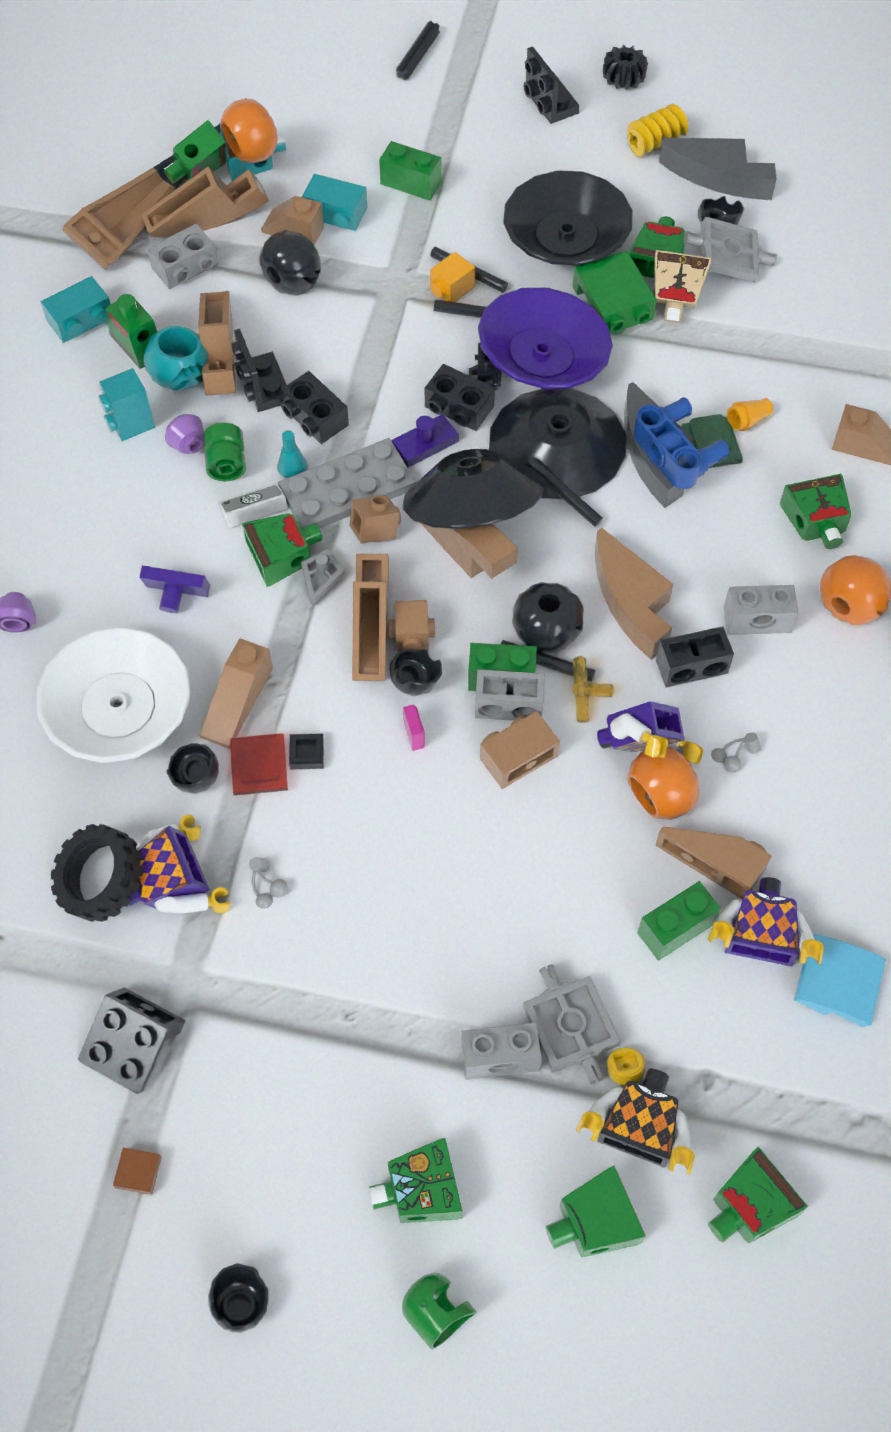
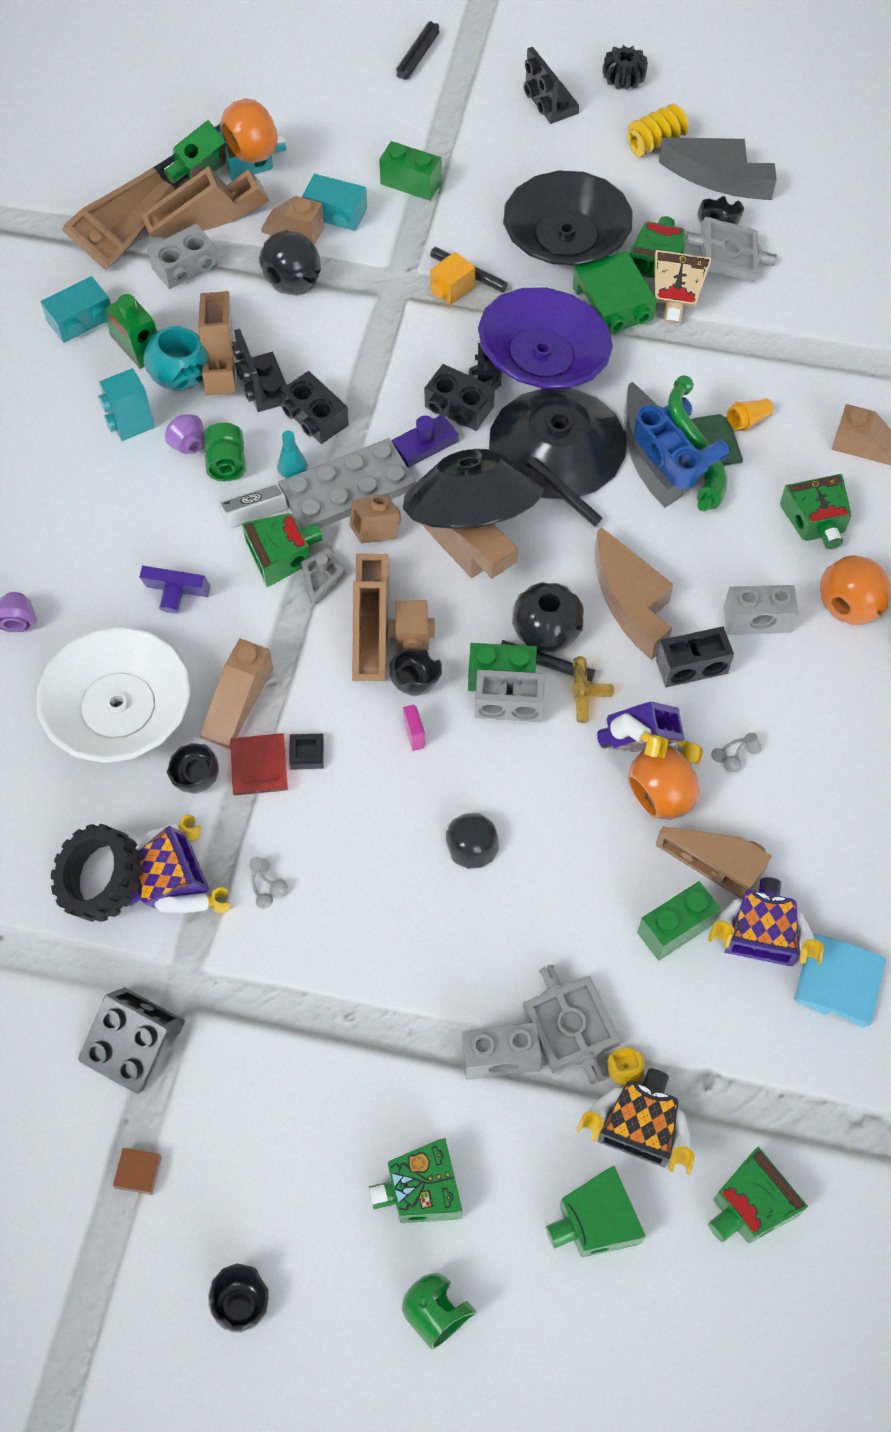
black bar [433,299,486,318] -> none
medium nougat brick [480,711,560,789] -> none
none -> black hair [446,813,499,869]
none -> green animal [668,375,727,512]

